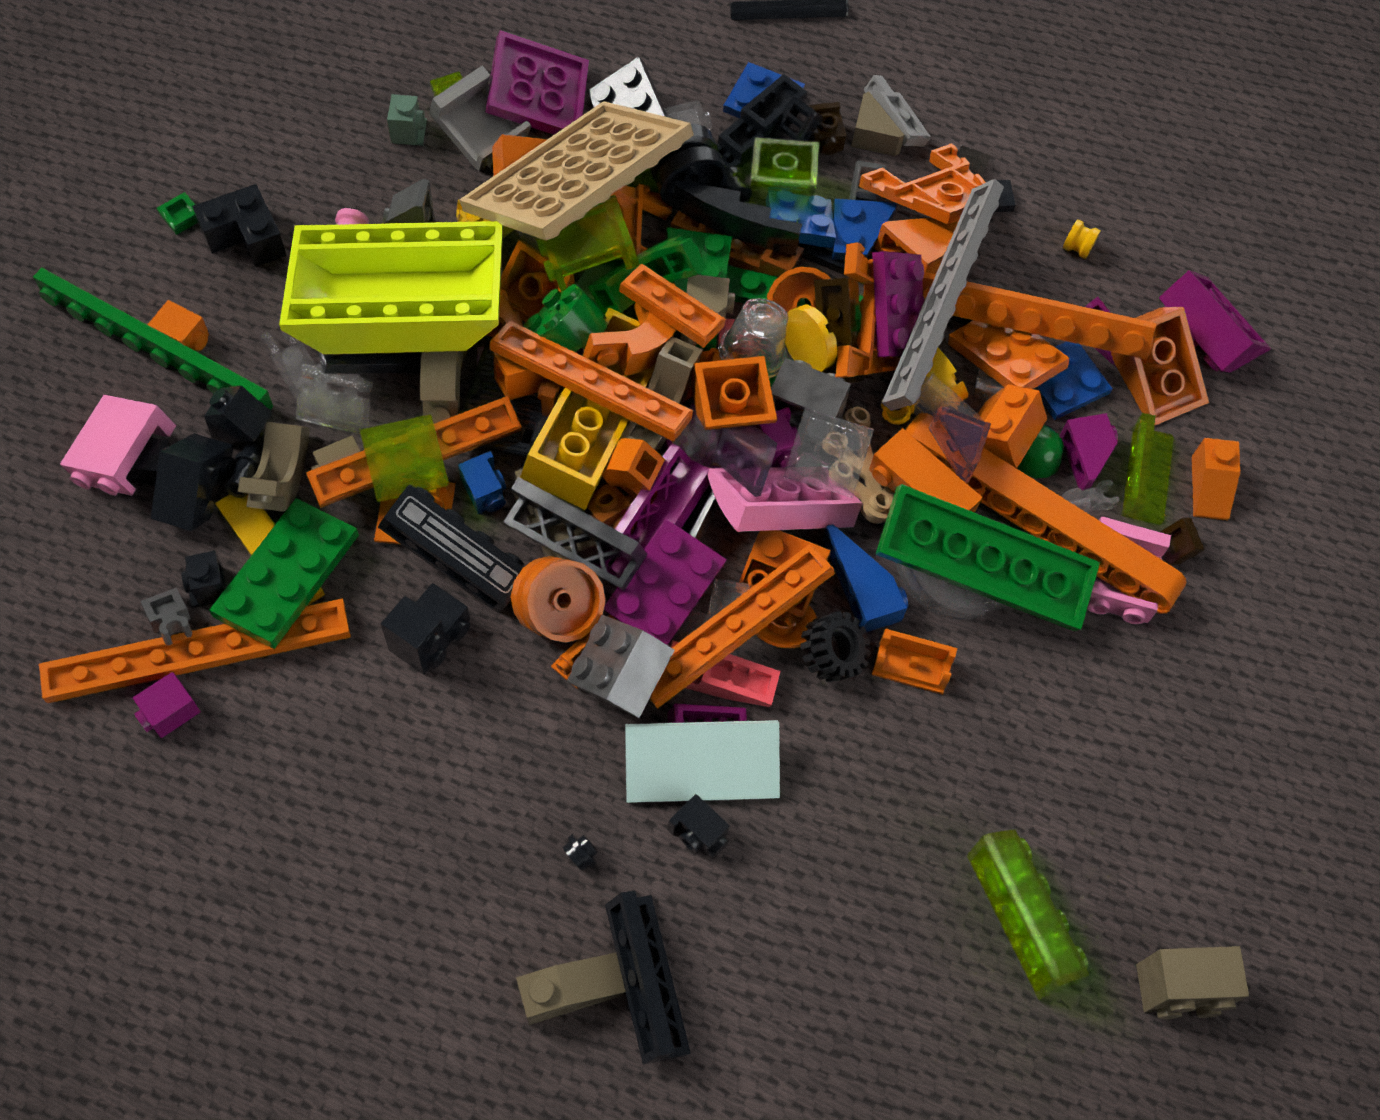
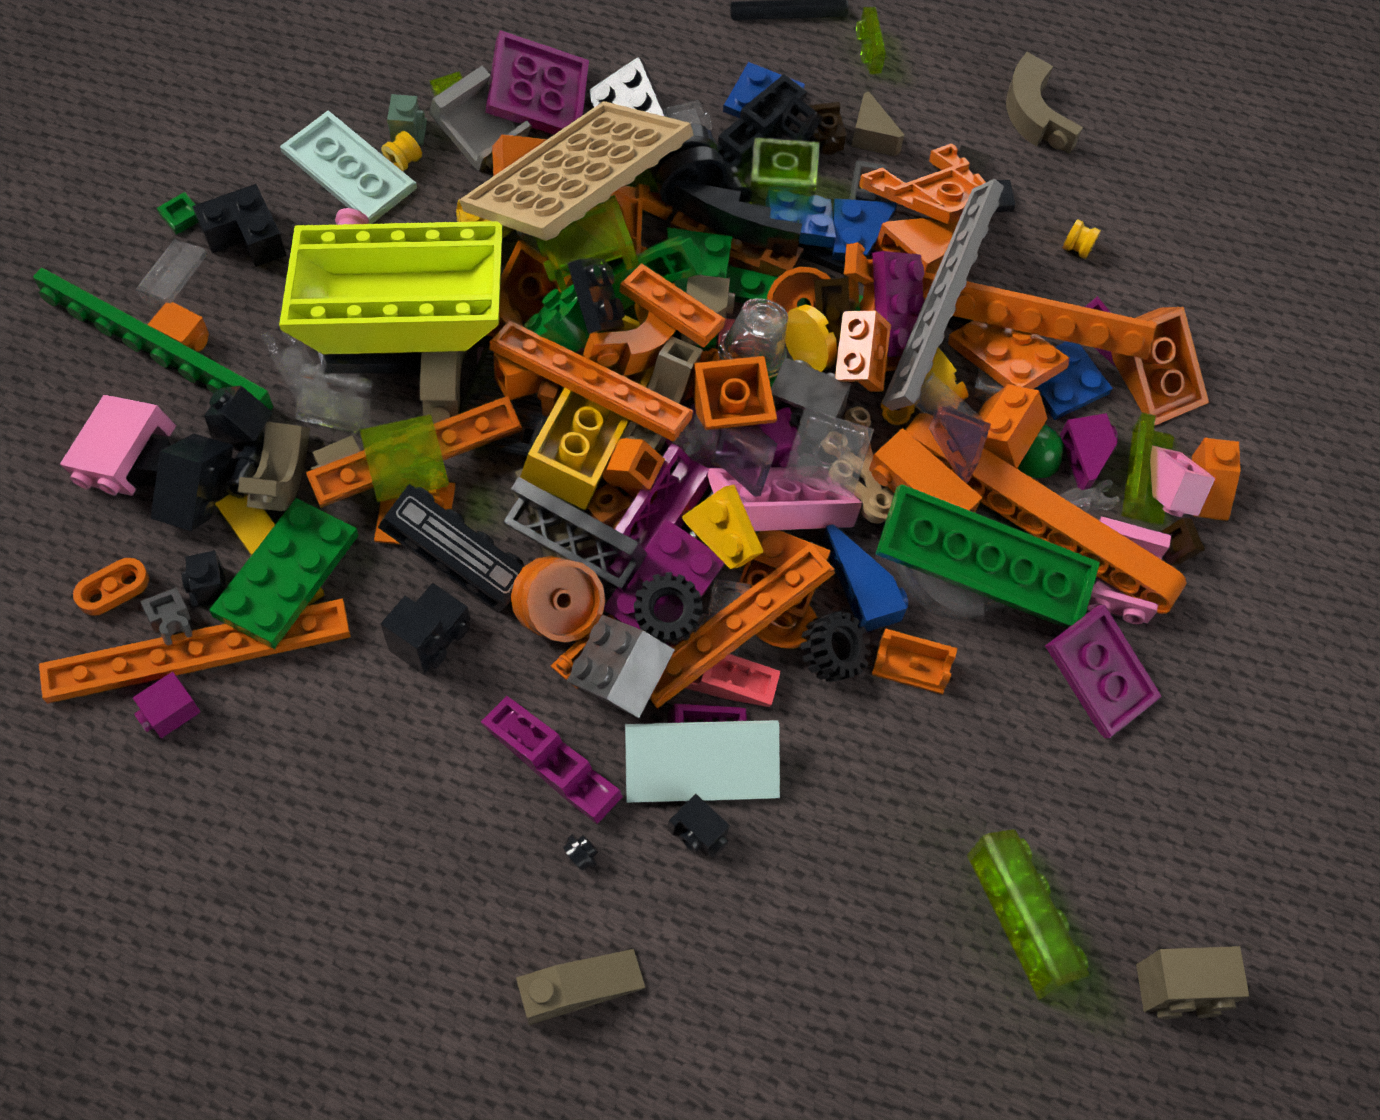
dark grey slope [383,179,435,224] -> none
blue brick [458,451,506,514] -> none
black fence [605,891,691,1065] -> none
light grey hinge [864,75,931,147] -> none
magenta slope [1159,270,1271,373] -> none
none -> orange plate [73,558,149,616]
none -> clear panel [136,239,208,312]
none -> light aqua tile [280,111,417,224]
none -> yellow wheel [381,131,422,172]
none -> magenta slope [481,696,623,824]
none -> black plate [567,258,625,334]
none -> black tyre [634,572,703,645]
none -> yellow wing [682,485,764,569]
none -> orange bracket [835,310,891,392]
none -> clear neon green plate [856,7,886,74]
none -> dark tan arch [1006,52,1083,154]
none -> magenta tile [1045,605,1162,739]
none -> bright pink slope [1150,446,1215,517]

